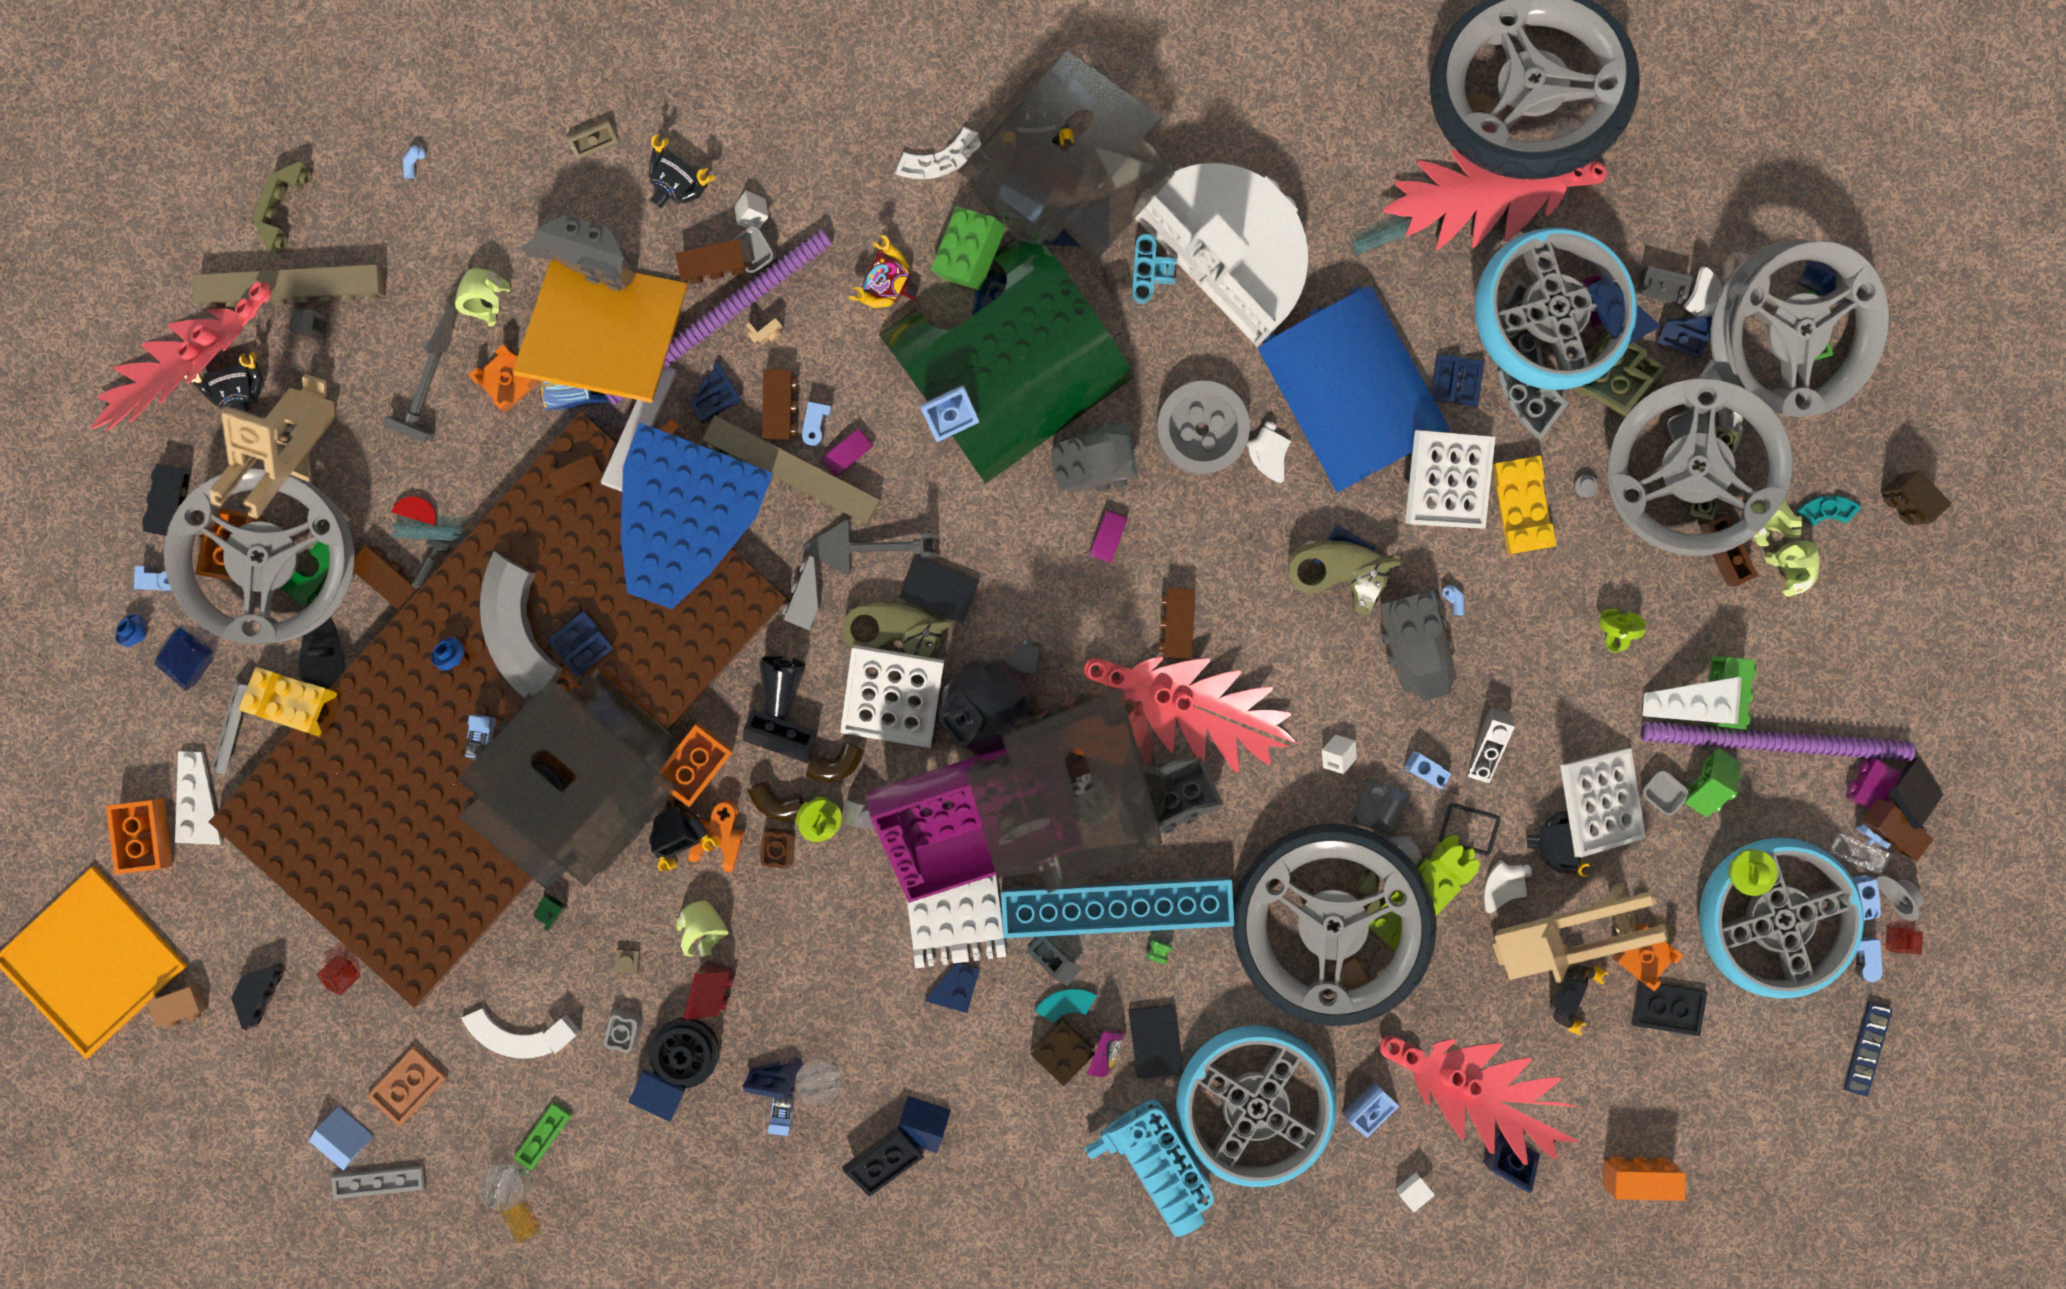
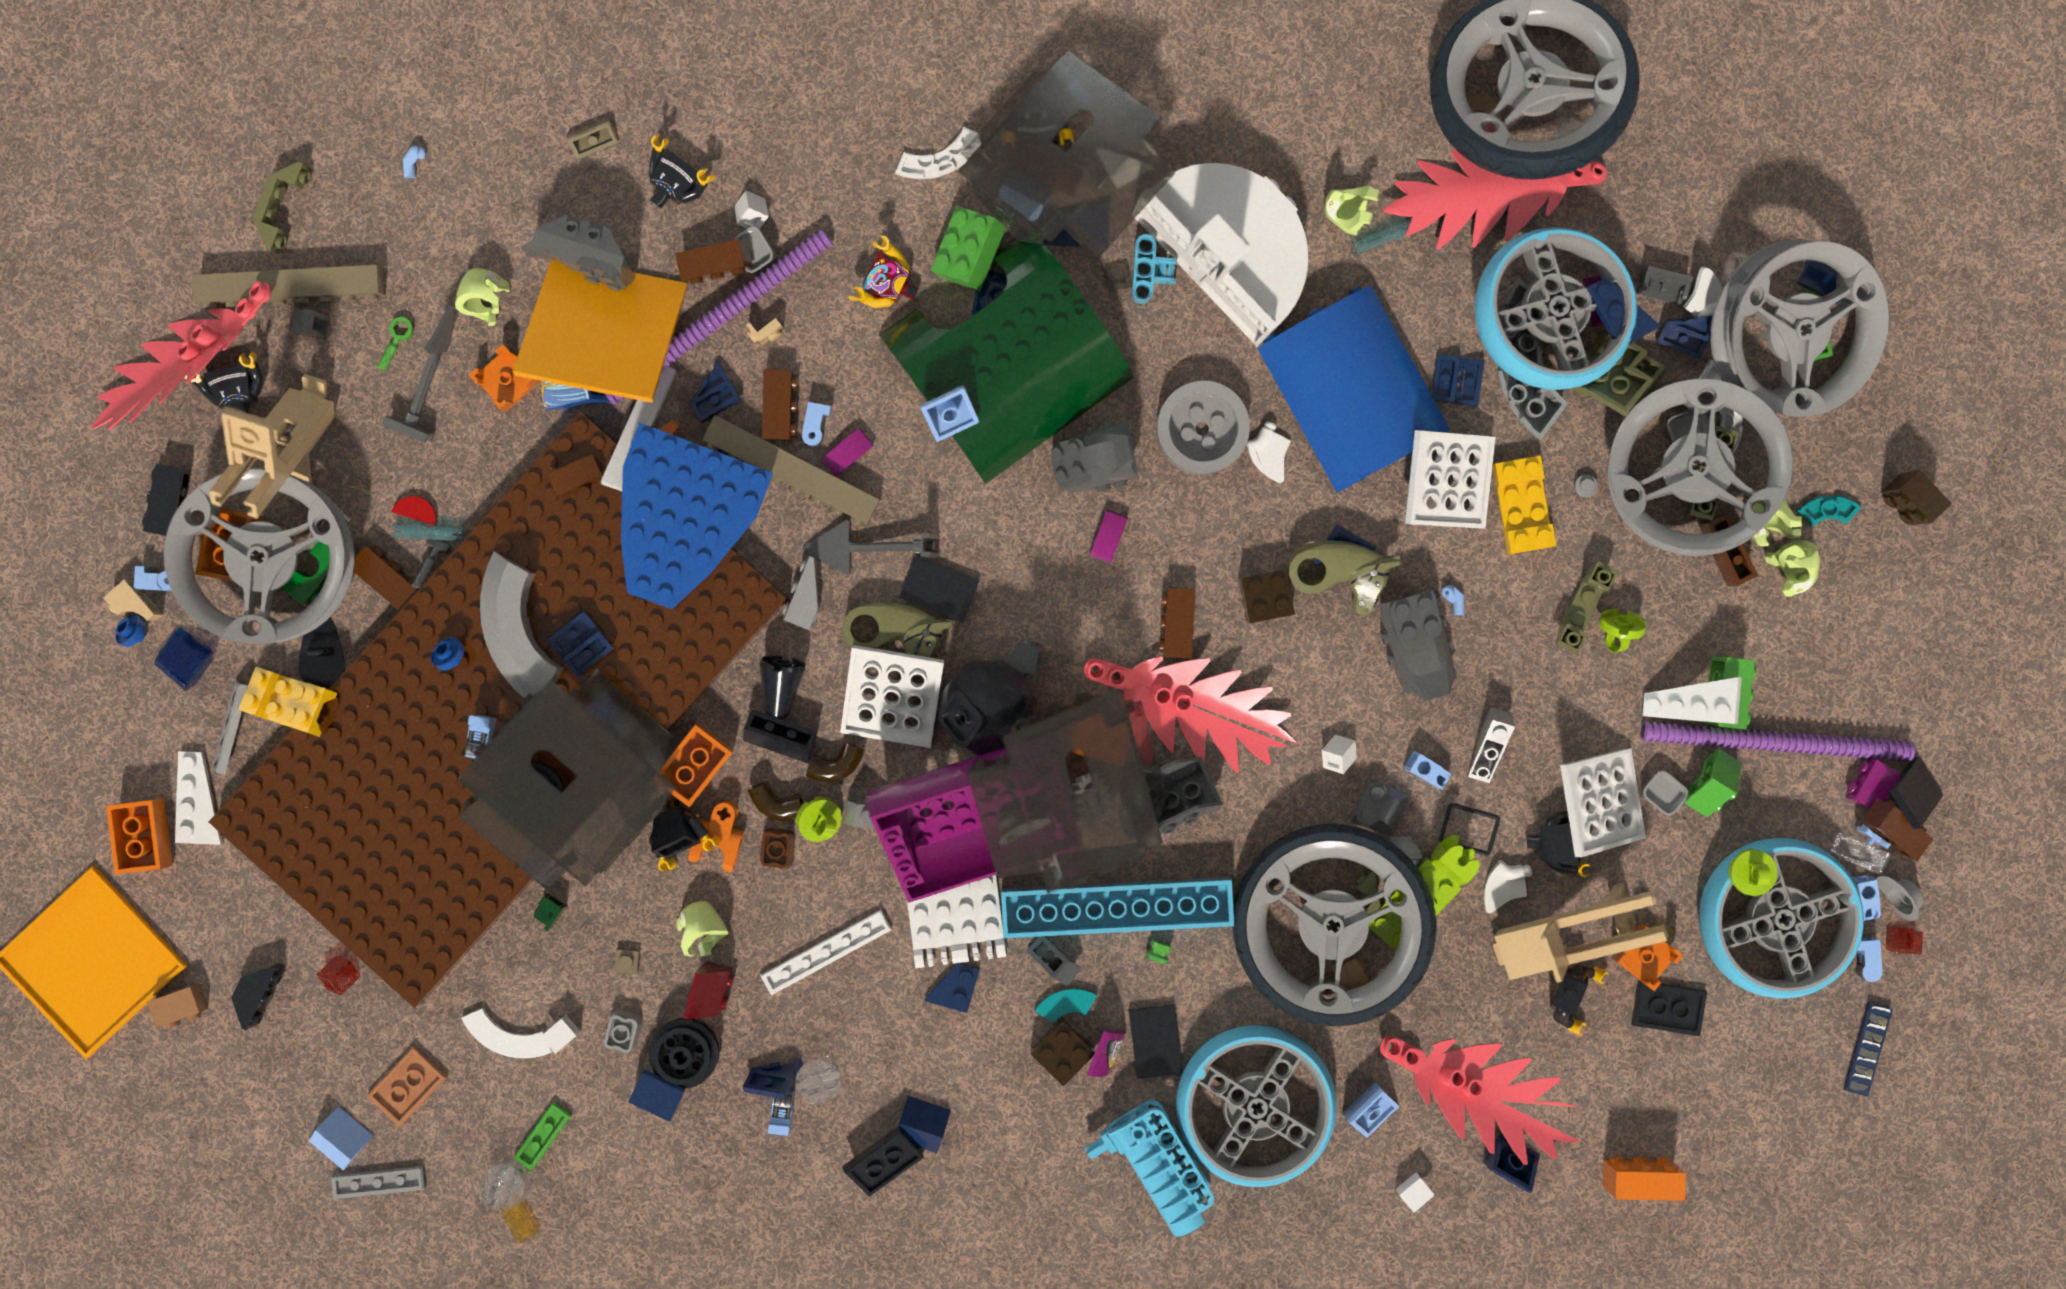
none -> tan arch [103,580,163,621]
none -> bright green piece [377,317,414,371]
none -> white tile [760,910,892,995]
none -> dark brown brick [1239,569,1295,623]
none -> yellowish green piece [1324,186,1380,235]
none -> olive slope [1556,561,1619,654]

